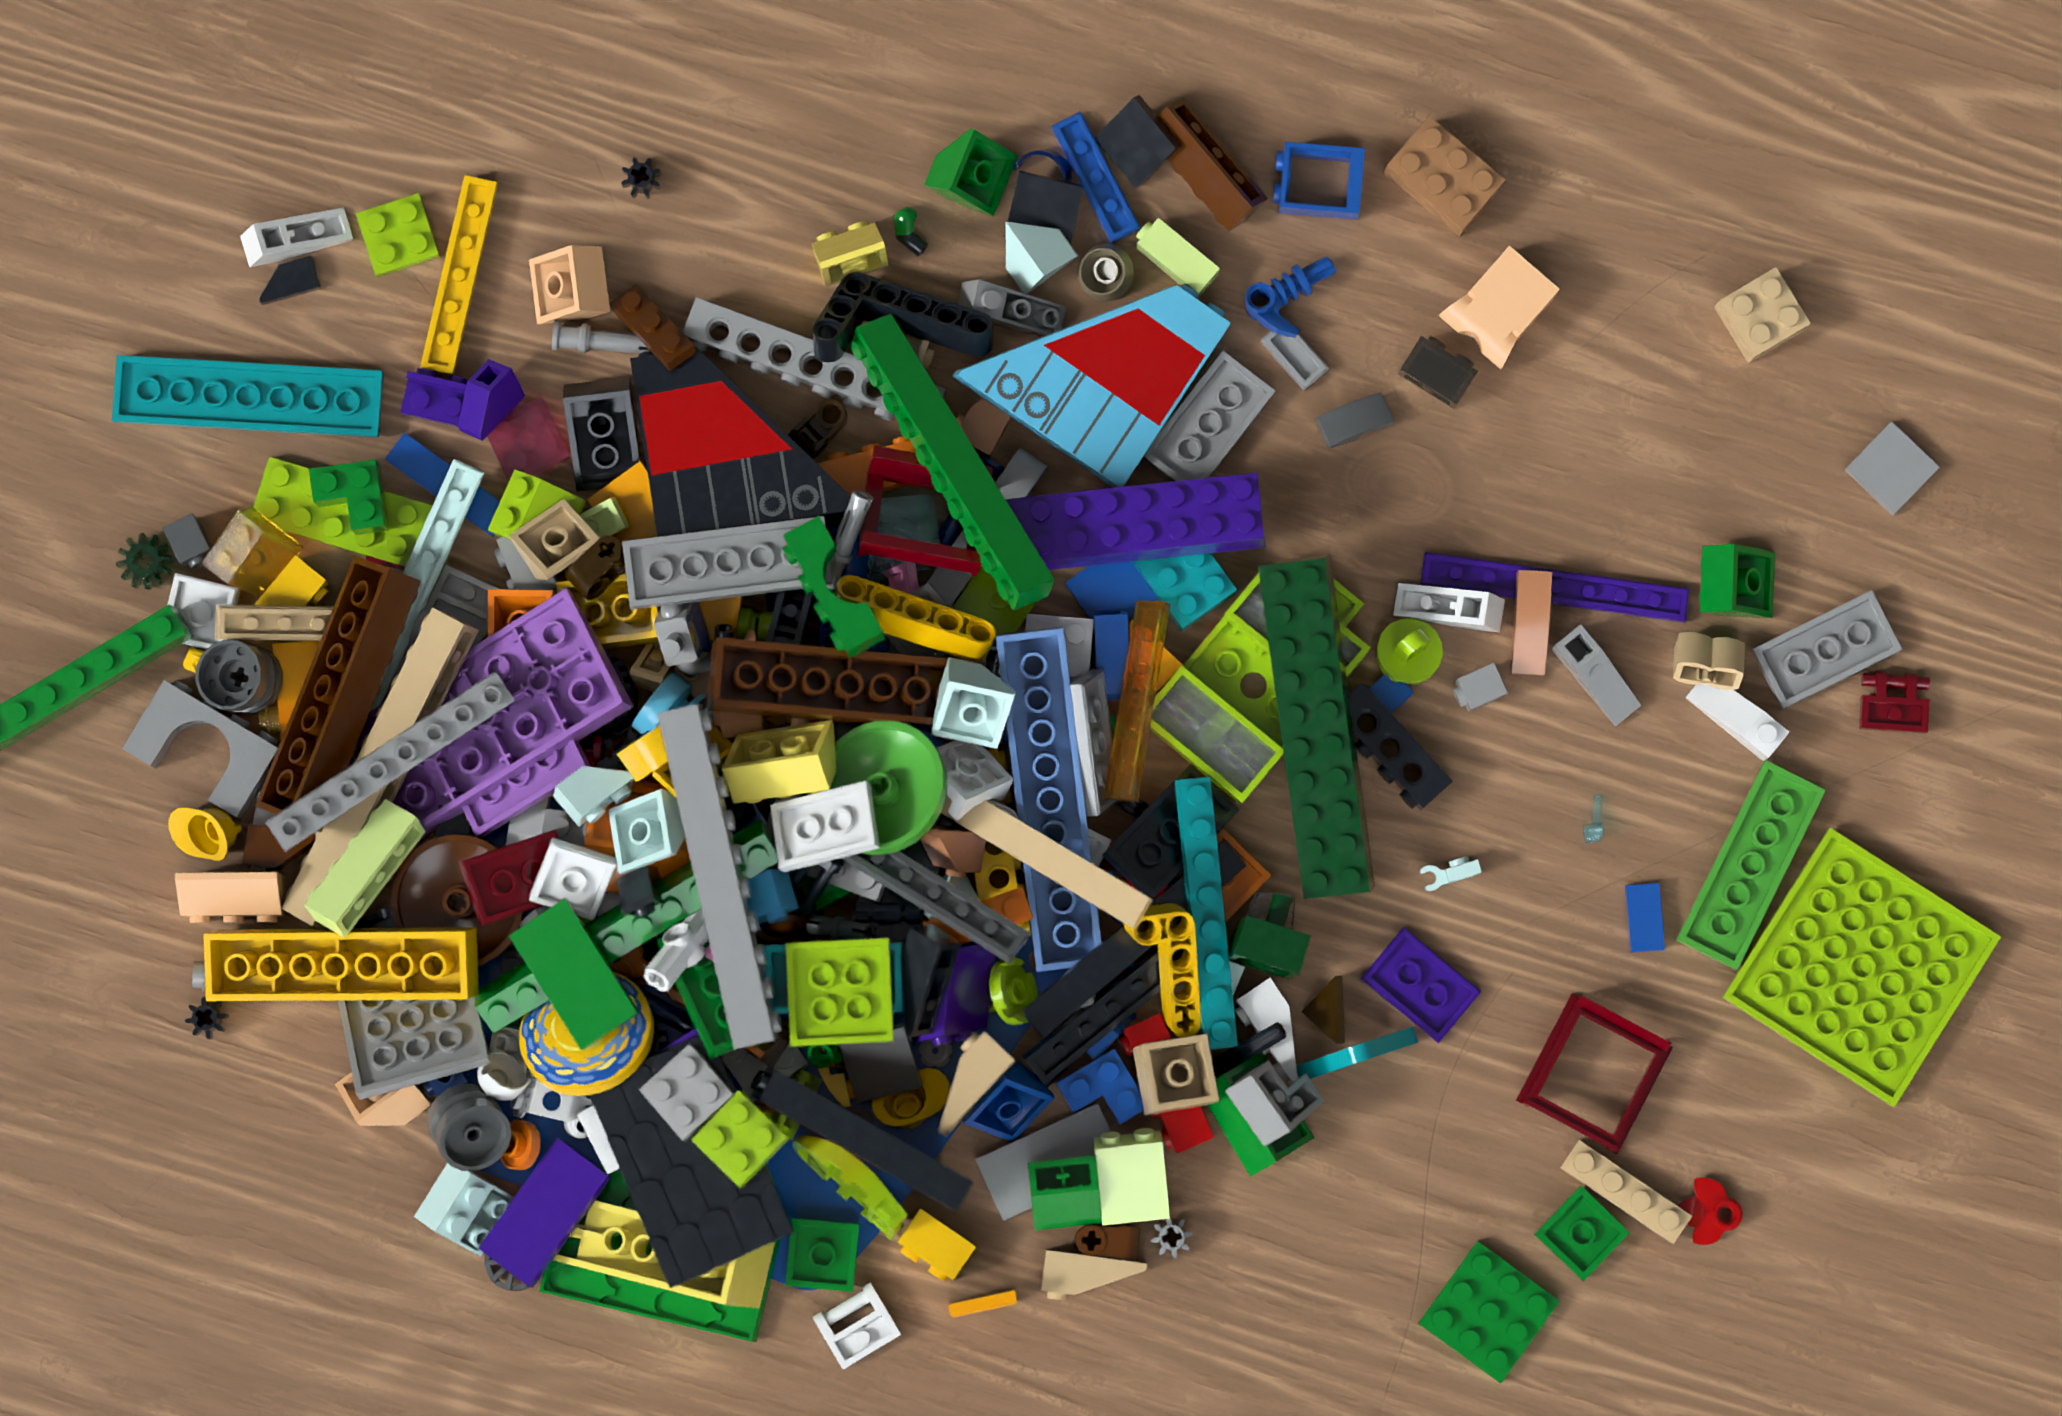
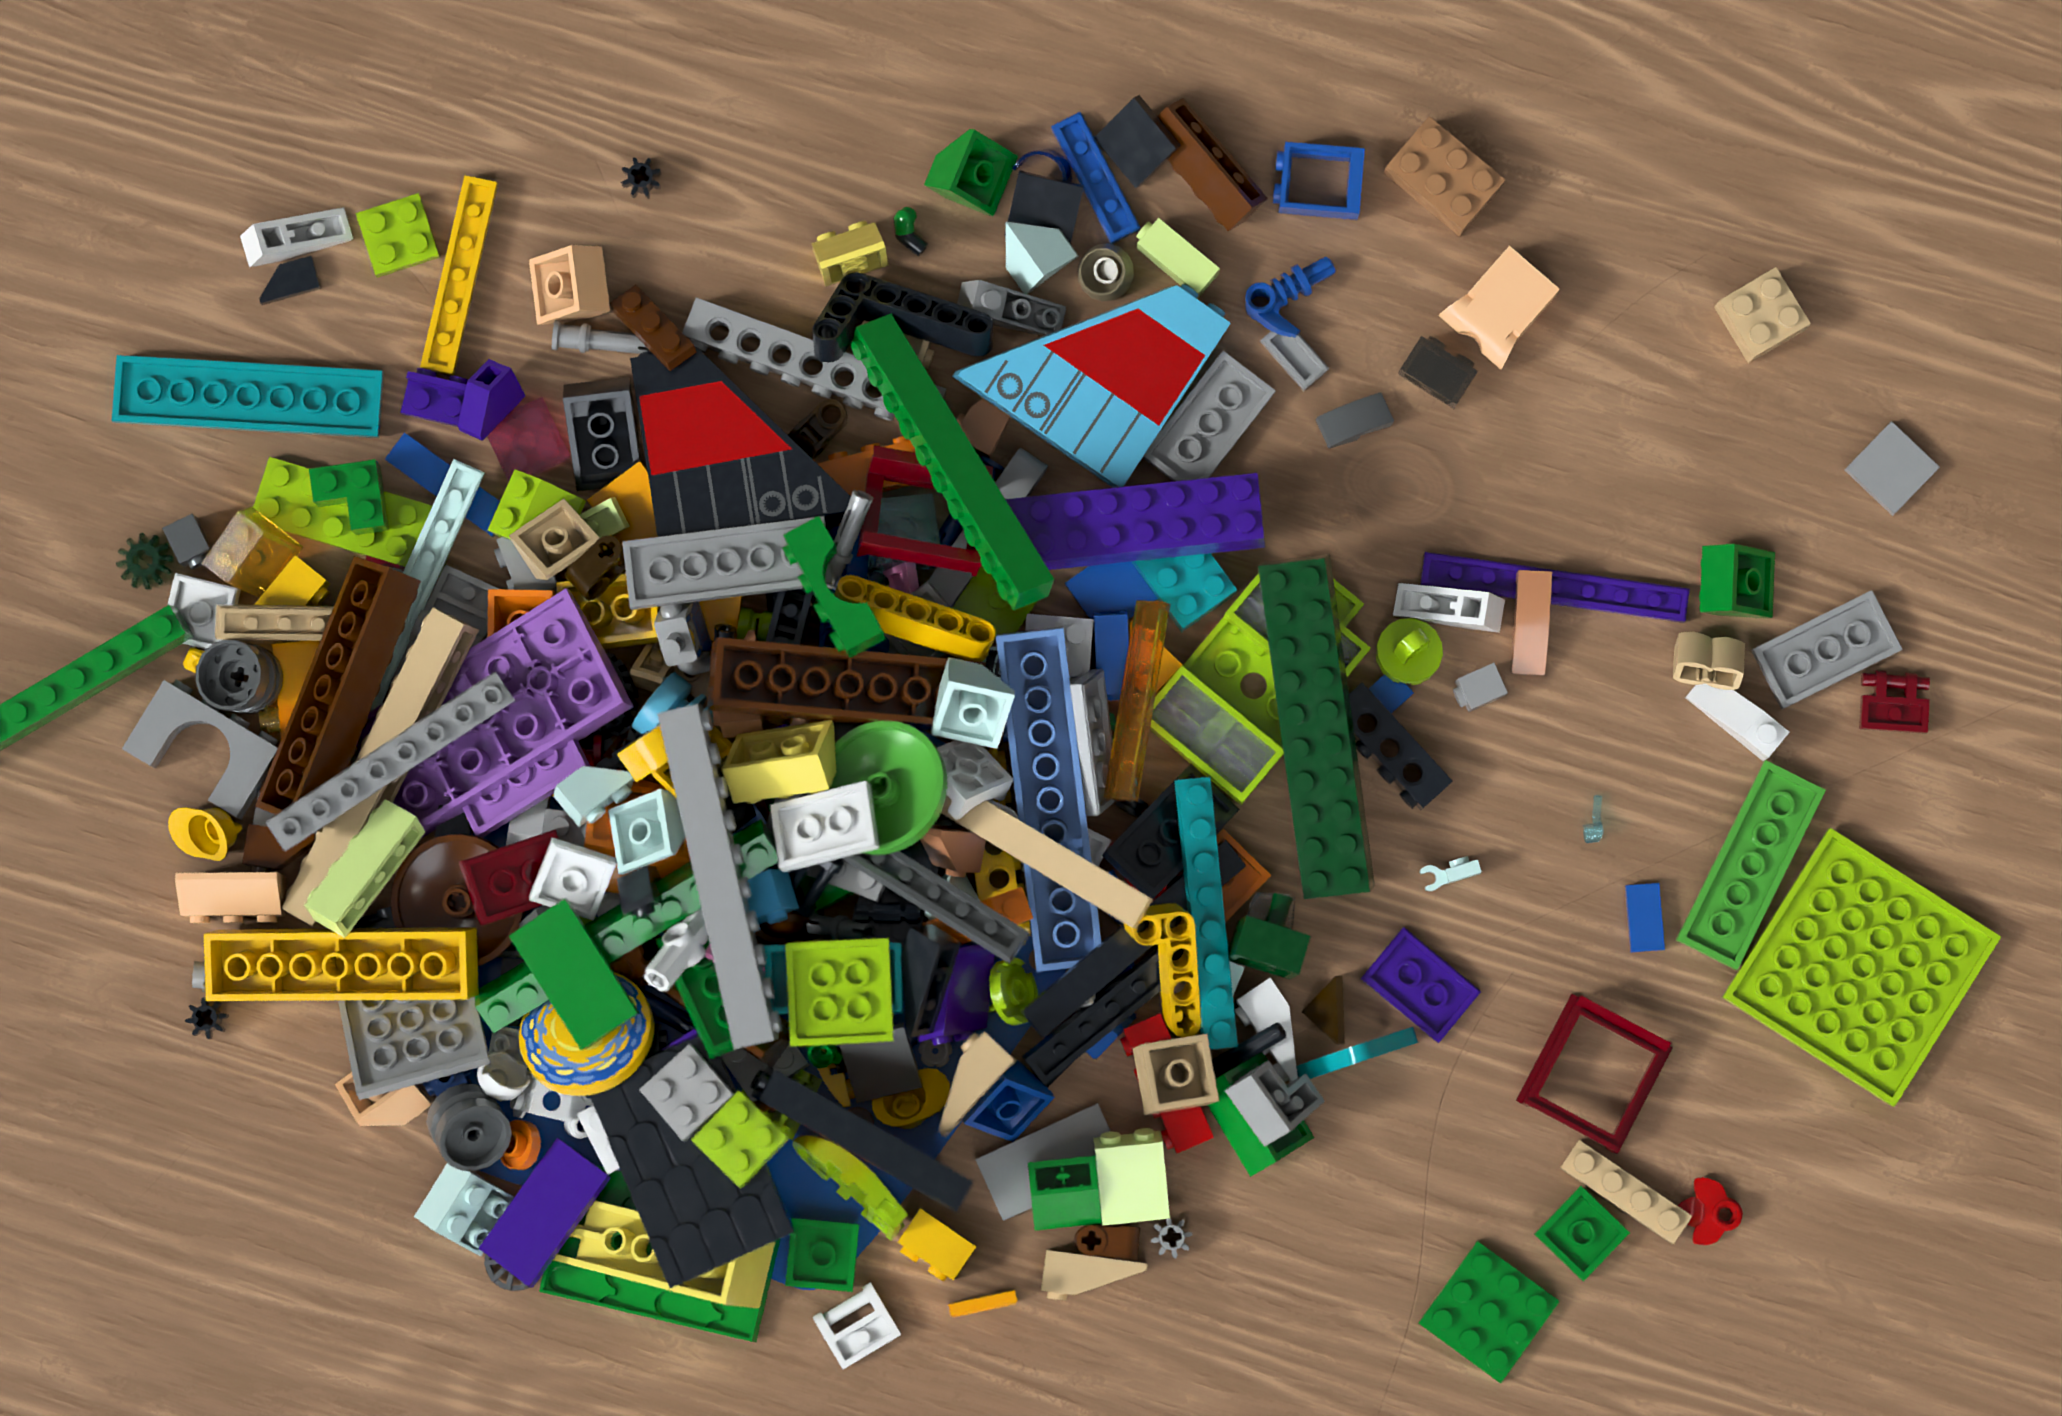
blue brick [1056,1049,1144,1125] -> none
light grey slope [1551,624,1641,726] -> none

